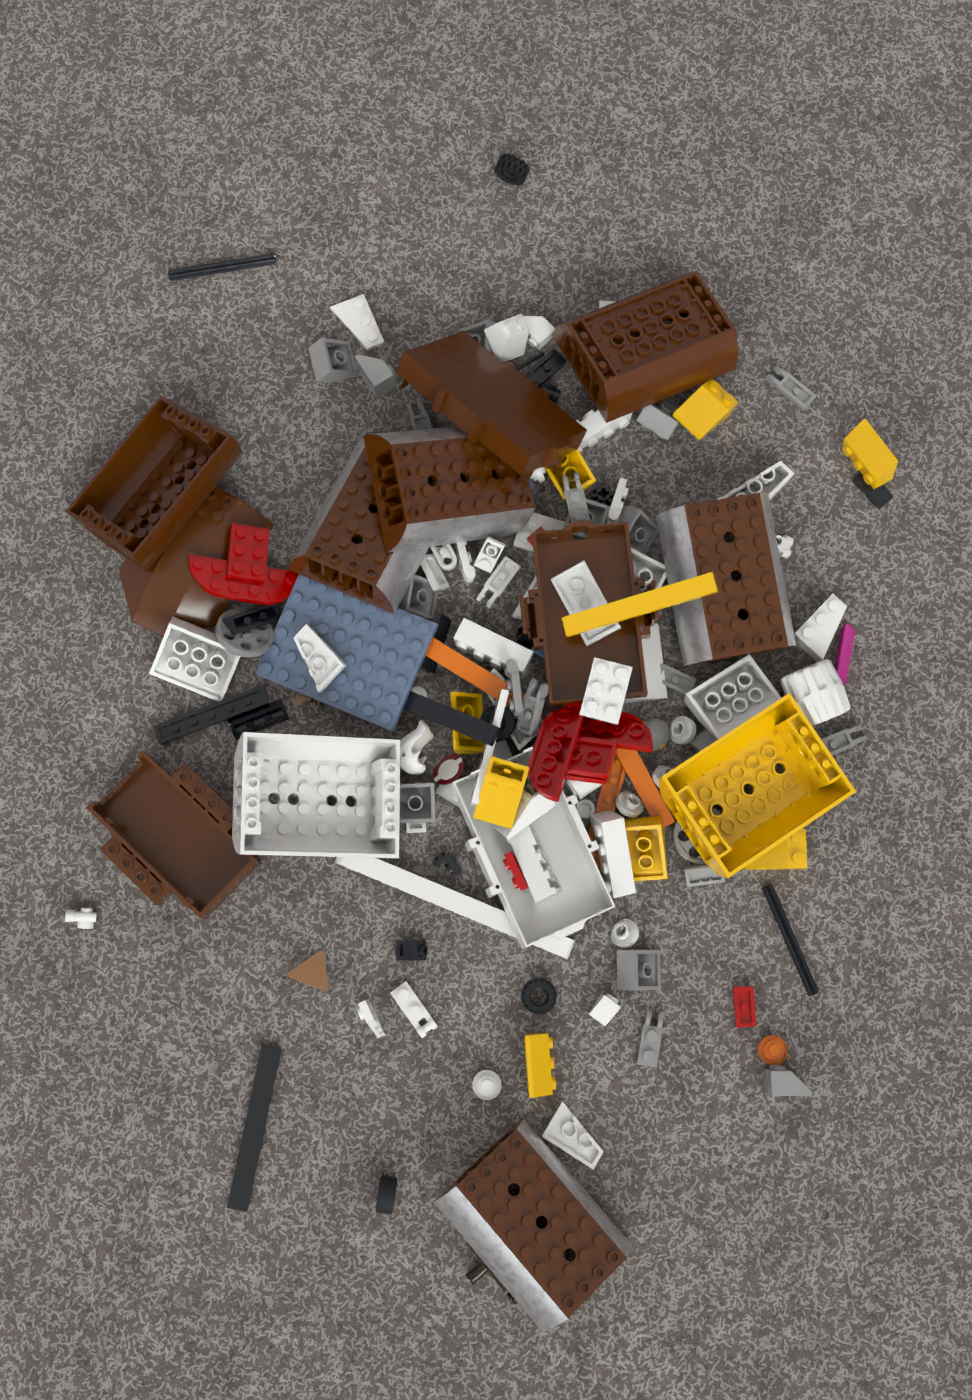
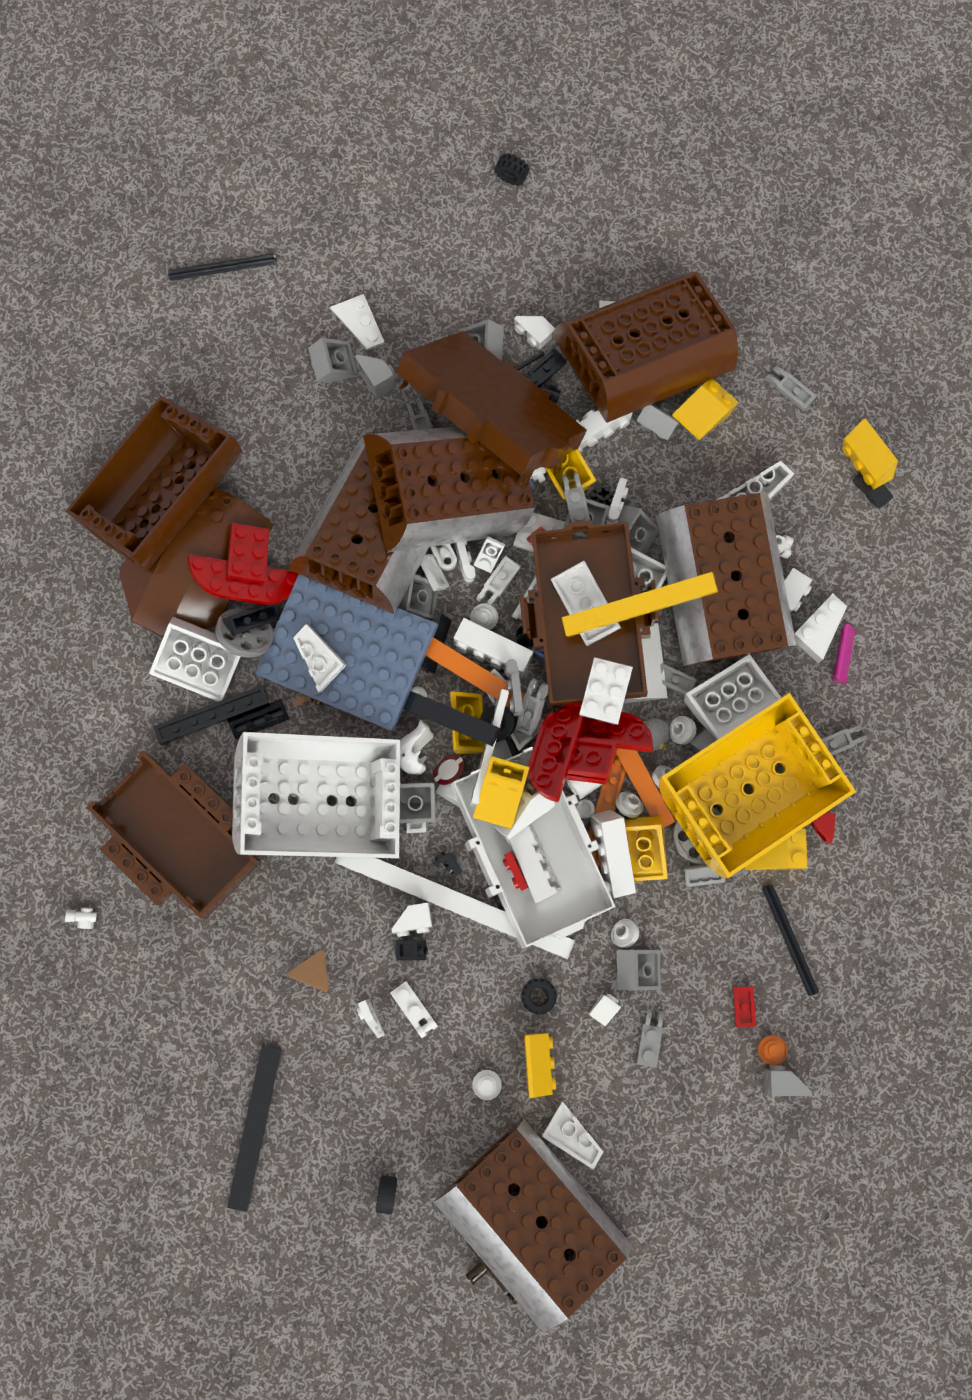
white slope [484,314,529,363] -> none
white wheel [780,659,850,726] -> none
none -> white slope [392,903,433,937]
none -> white plate [470,603,499,630]
none -> white slope [784,568,812,613]
none -> red slope [810,812,836,845]

